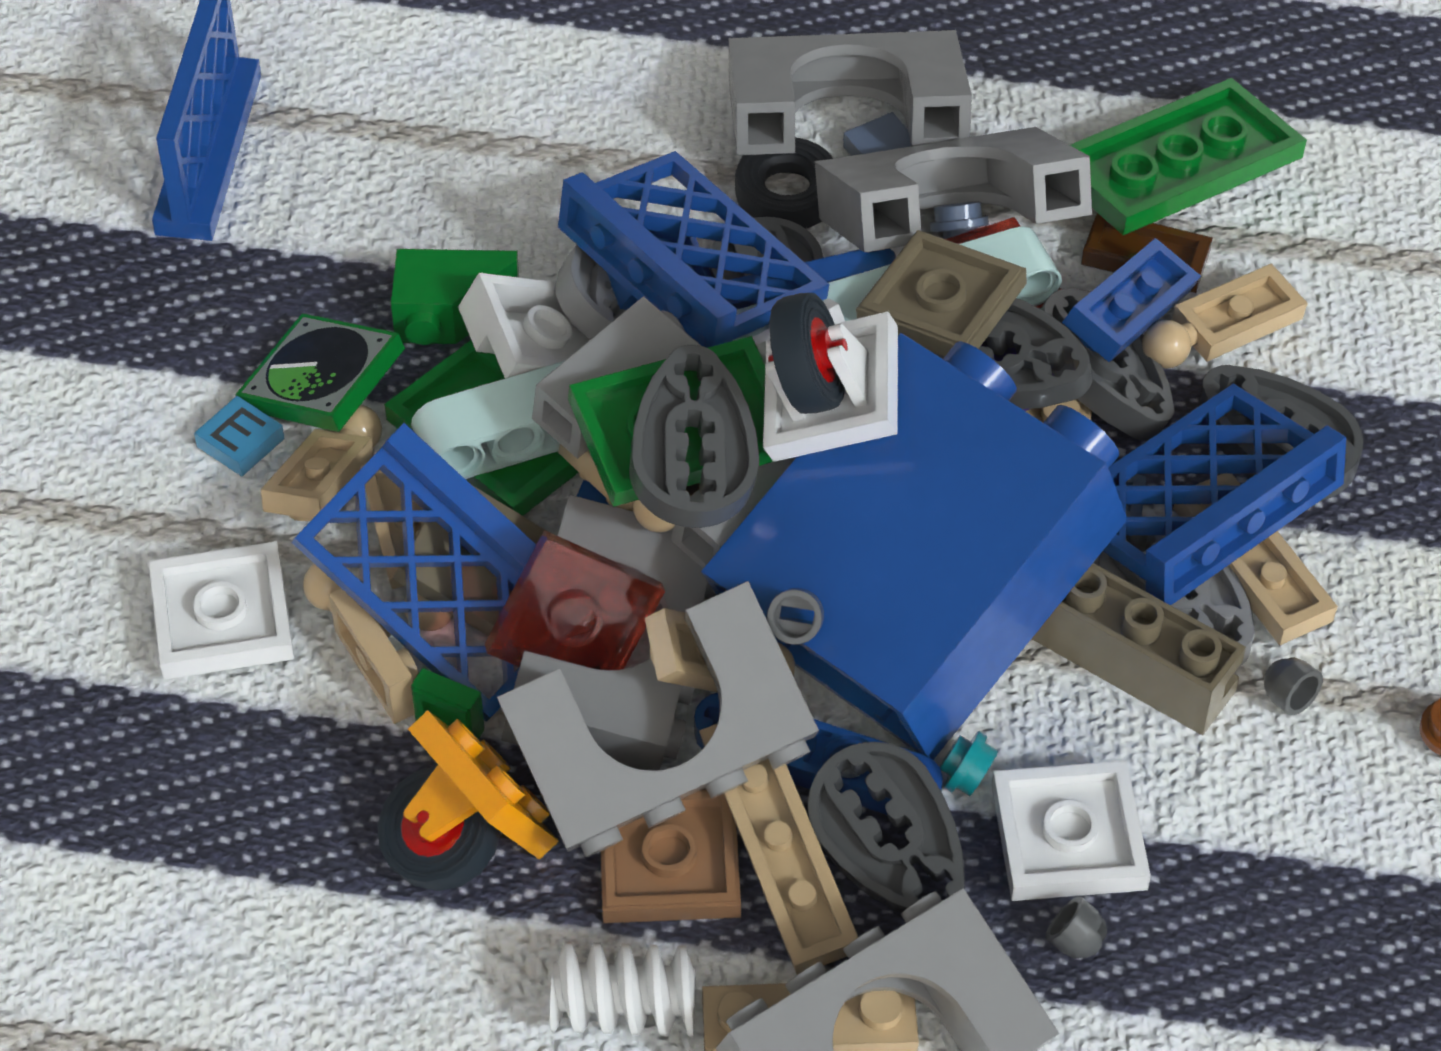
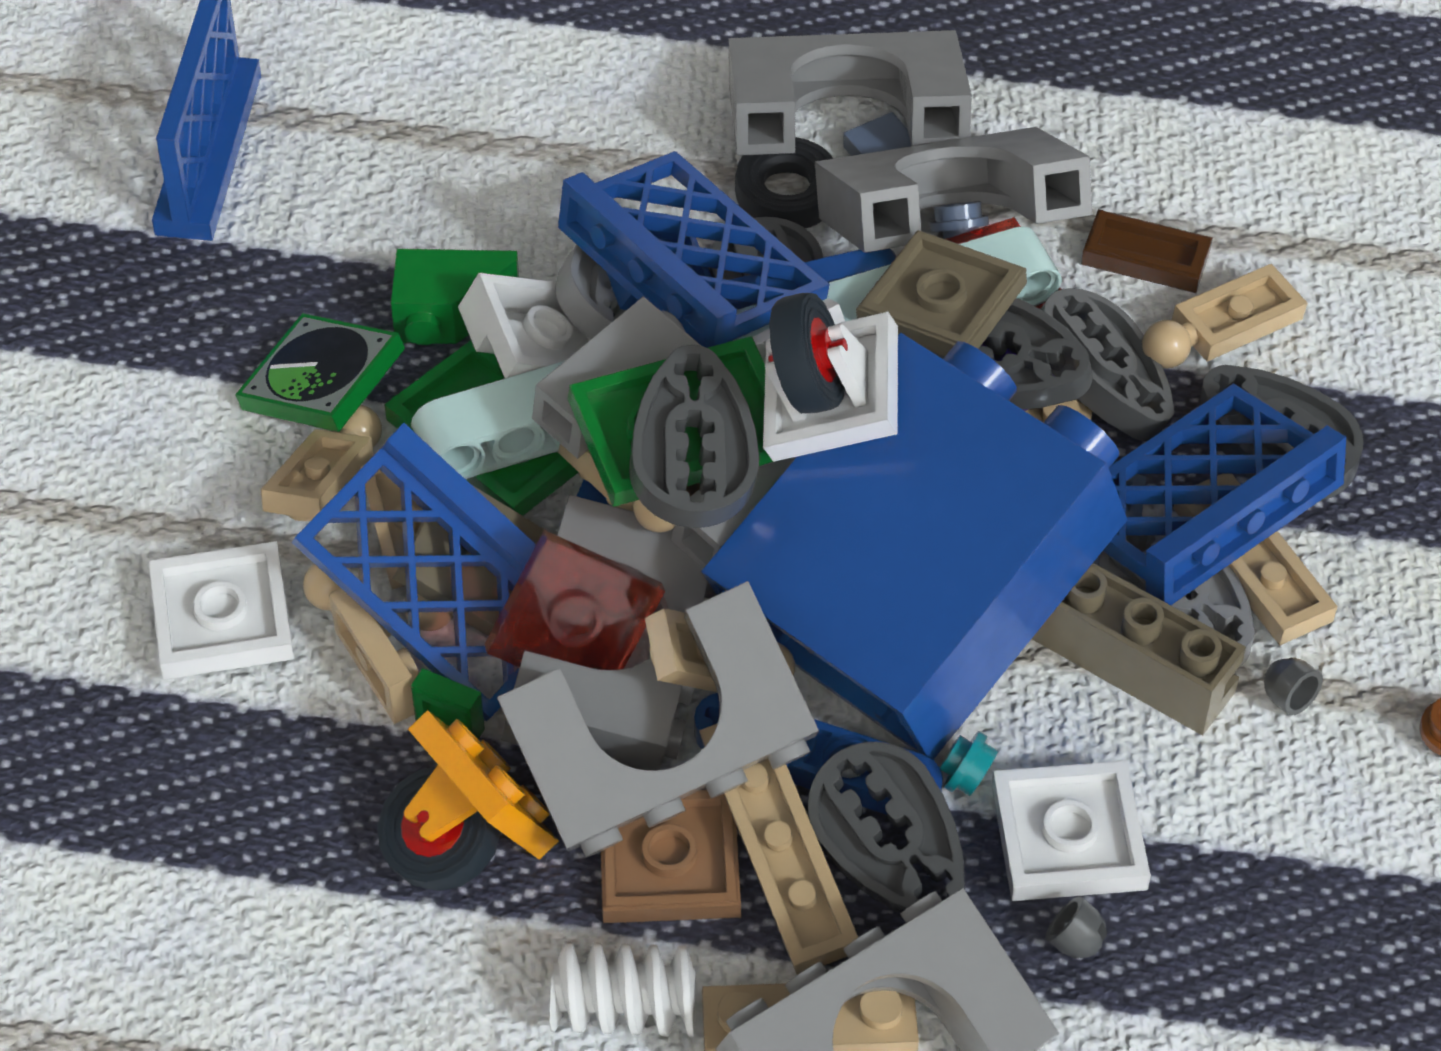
dark azure tile [194,396,285,477] -> none
dark grey hinge [767,588,824,645] -> none
blue plate [1062,238,1201,362] -> none
green plate [1070,78,1307,236] -> none

